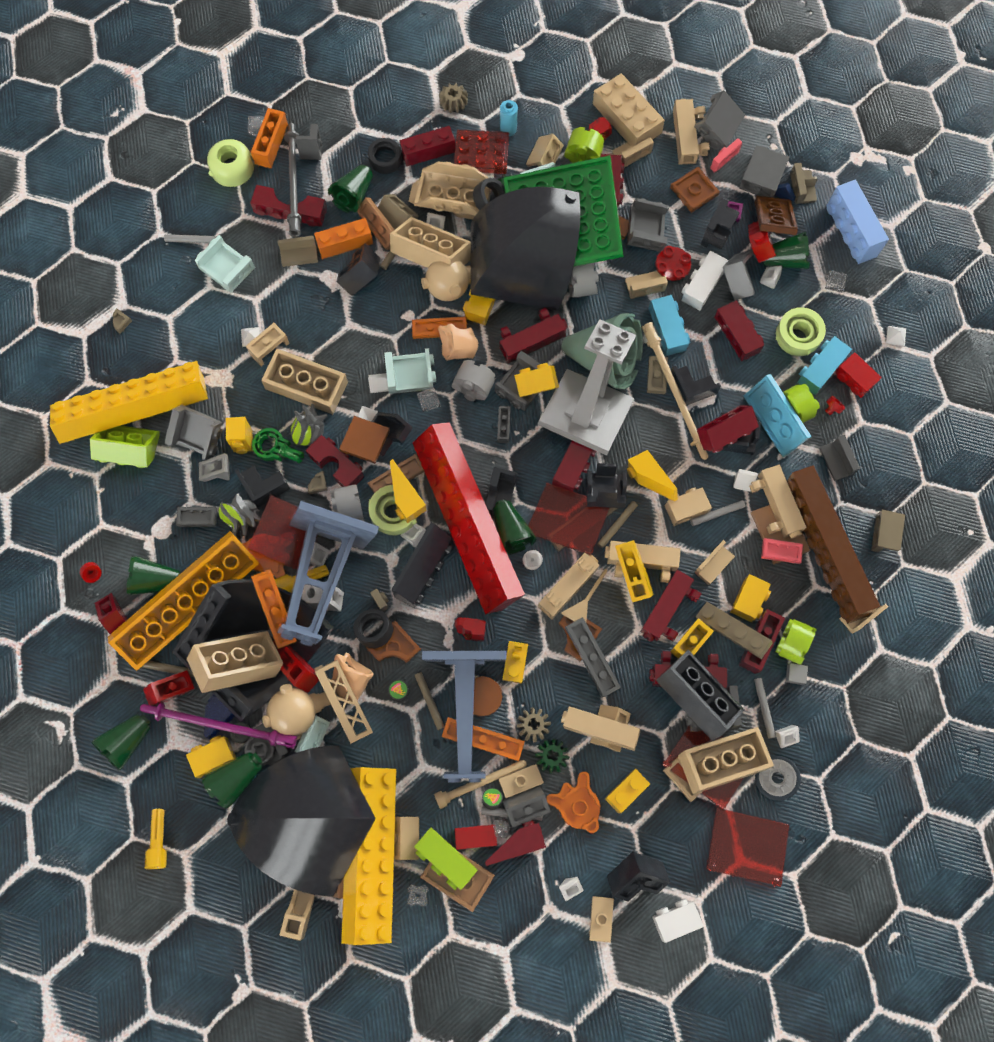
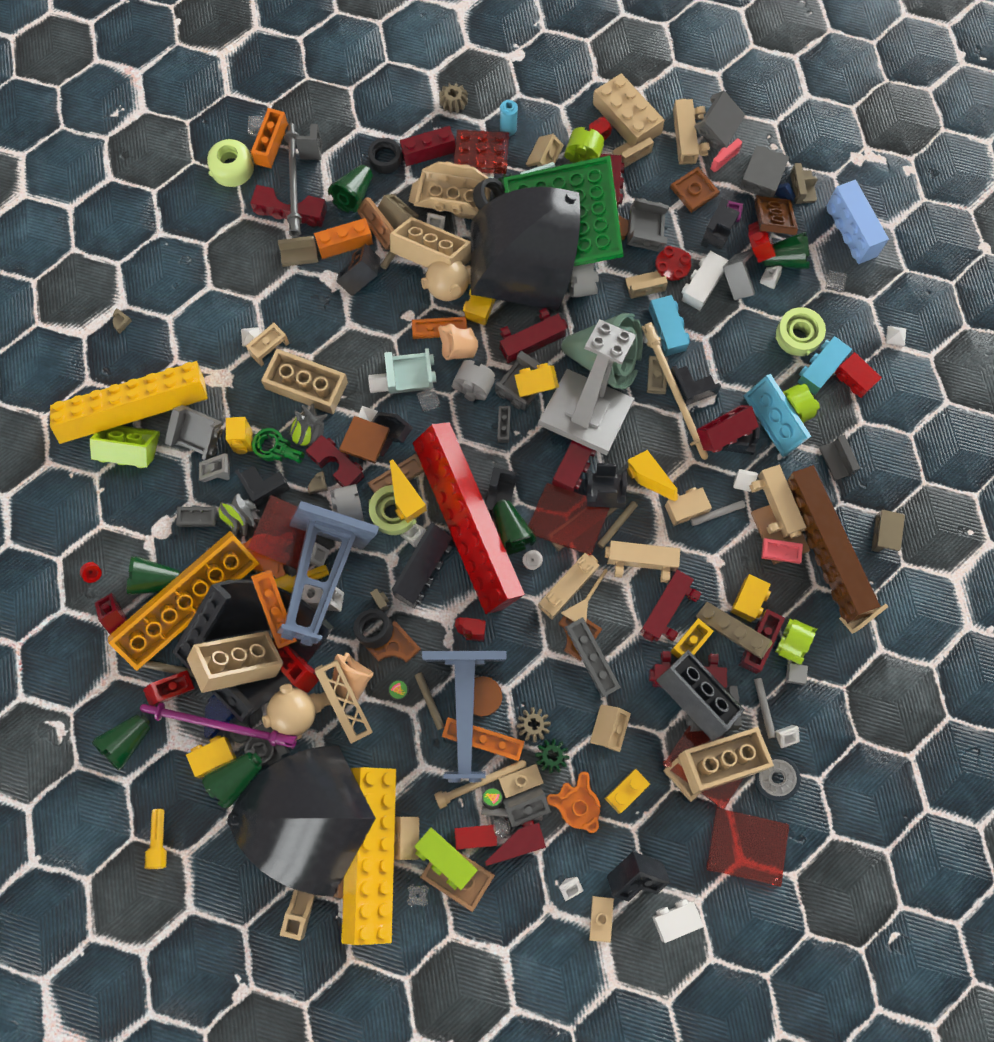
light grey bar [164,234,217,243] -> none
light aqua panel [195,235,255,293] -> none
light aqua plate [295,715,330,753] -> none
yellow plate [502,641,528,684] -> none
tan brick [561,706,641,751] -> none
yellow slope [615,540,654,602] -> none
tan panel [694,540,735,585] -> none
dark red brick [714,300,764,362] -> none
red tile [825,396,845,416] -> none

